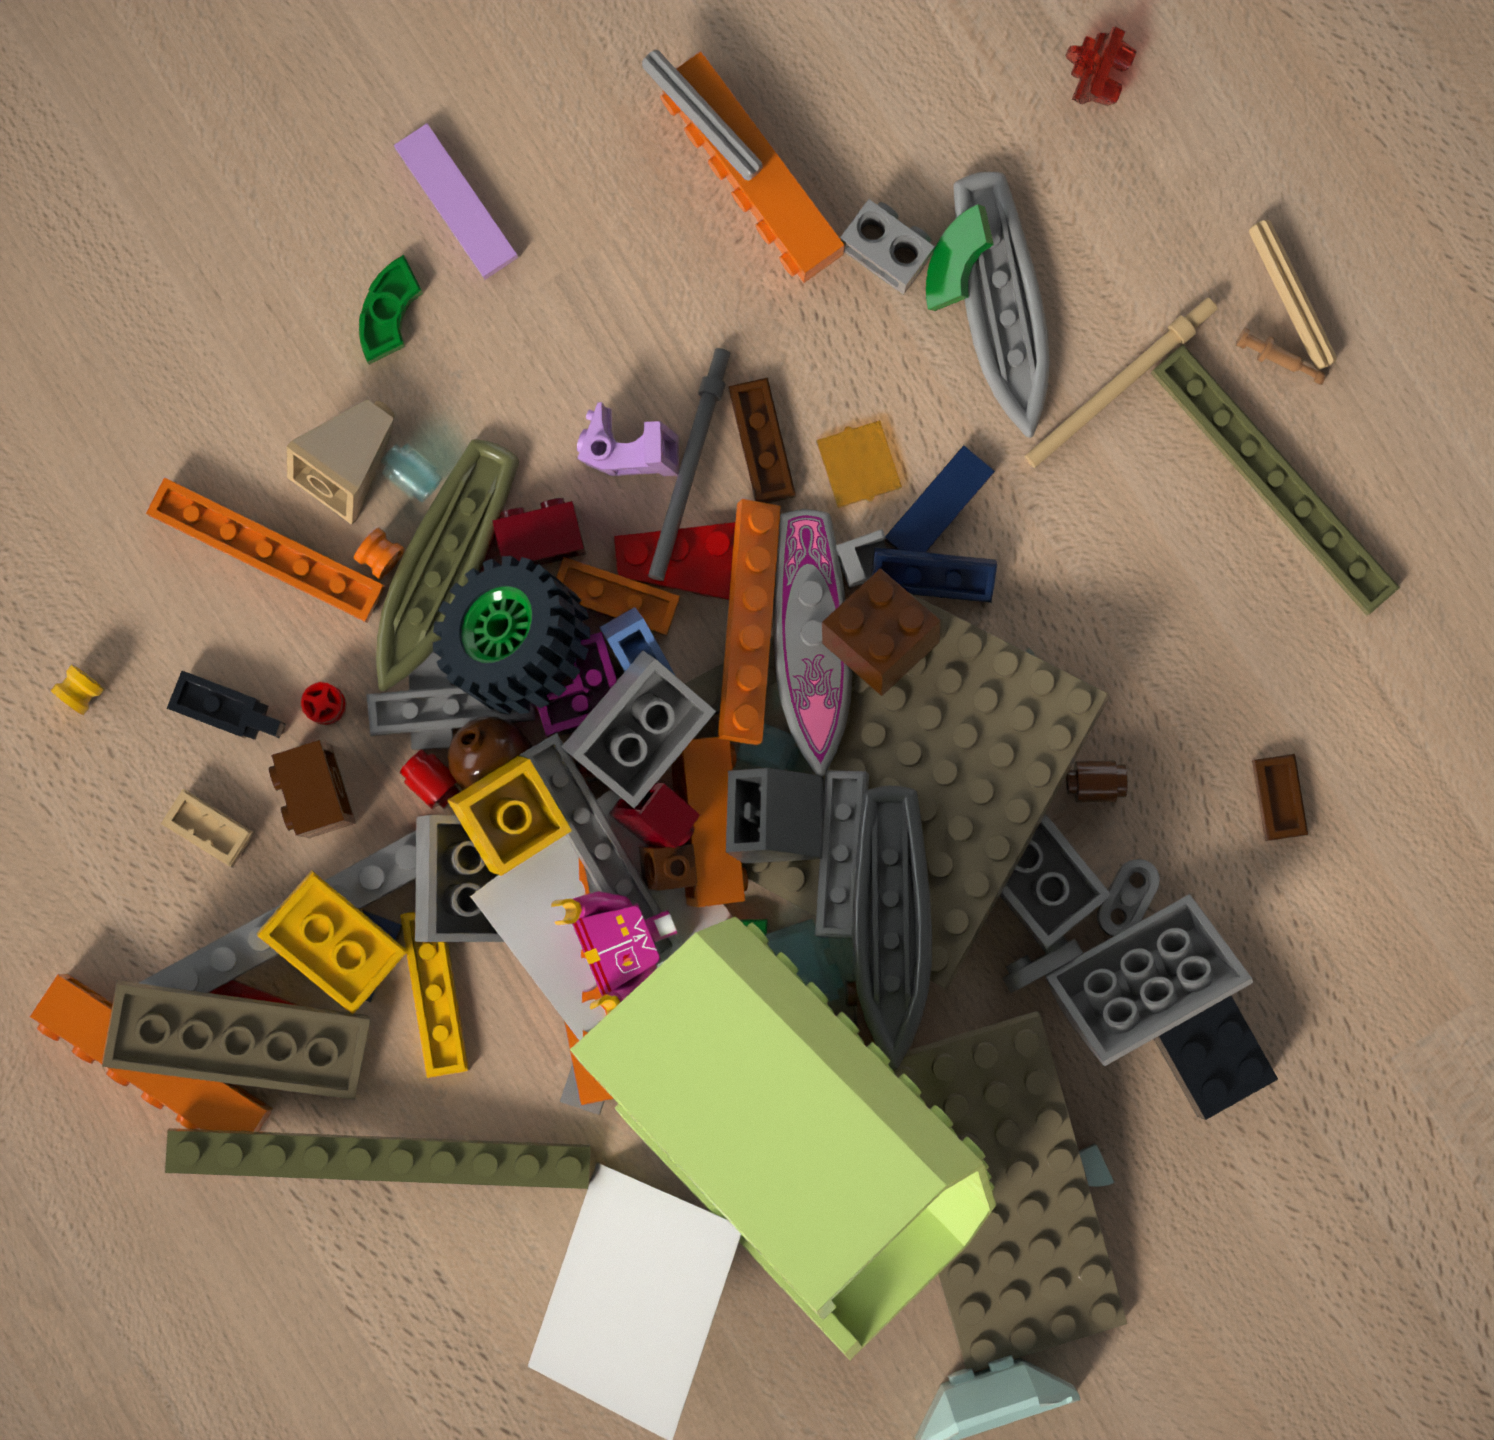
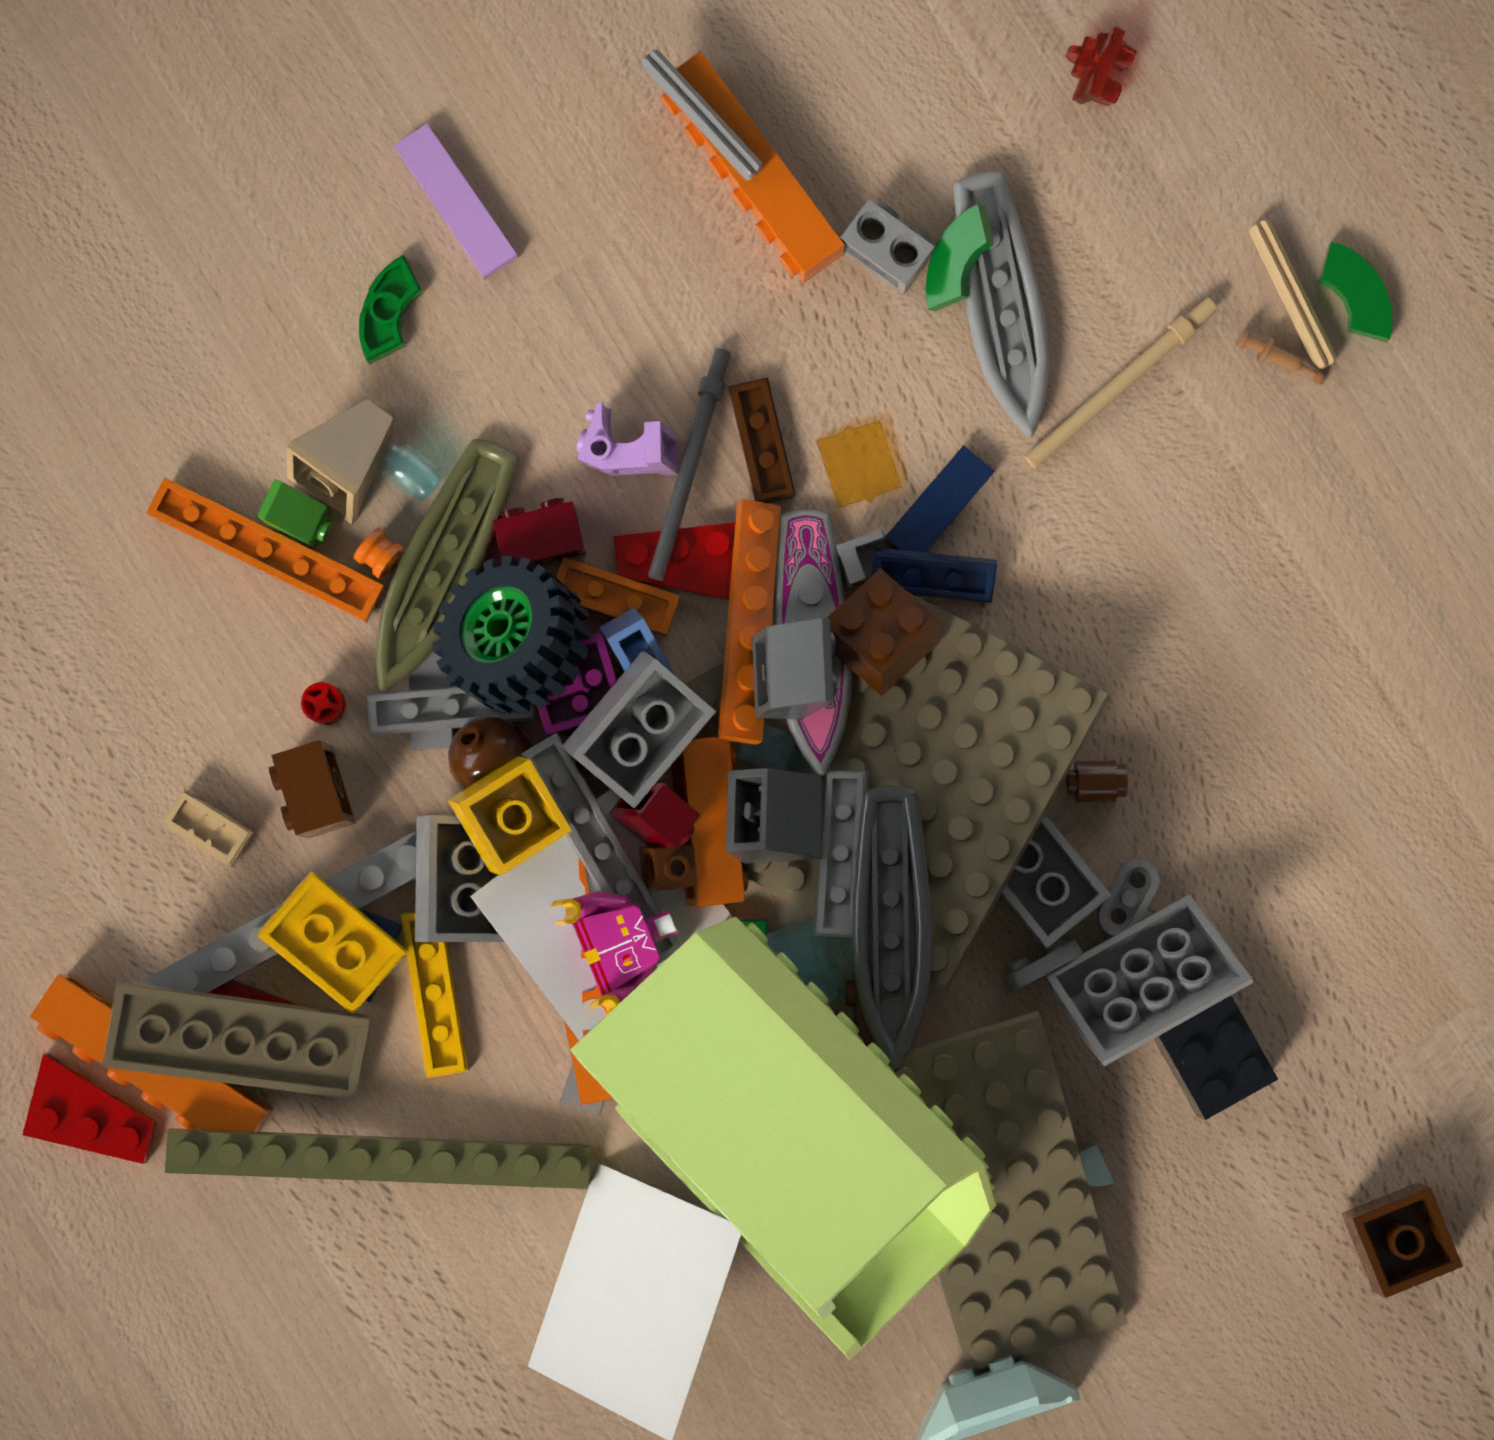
yellow wheel [51,664,105,715] -> none
black hinge [166,671,286,740] -> none
red brick [399,749,461,810] -> none
olive tile [1151,345,1400,616] -> none
reddish brown tile [1252,754,1308,841] -> none
none -> red wing [22,1053,157,1164]
none -> bright green slope [257,479,334,549]
none -> dark grey slope [752,618,837,720]
none -> green tile [1318,241,1392,342]
none -> reddish brown brick [1341,1182,1463,1298]

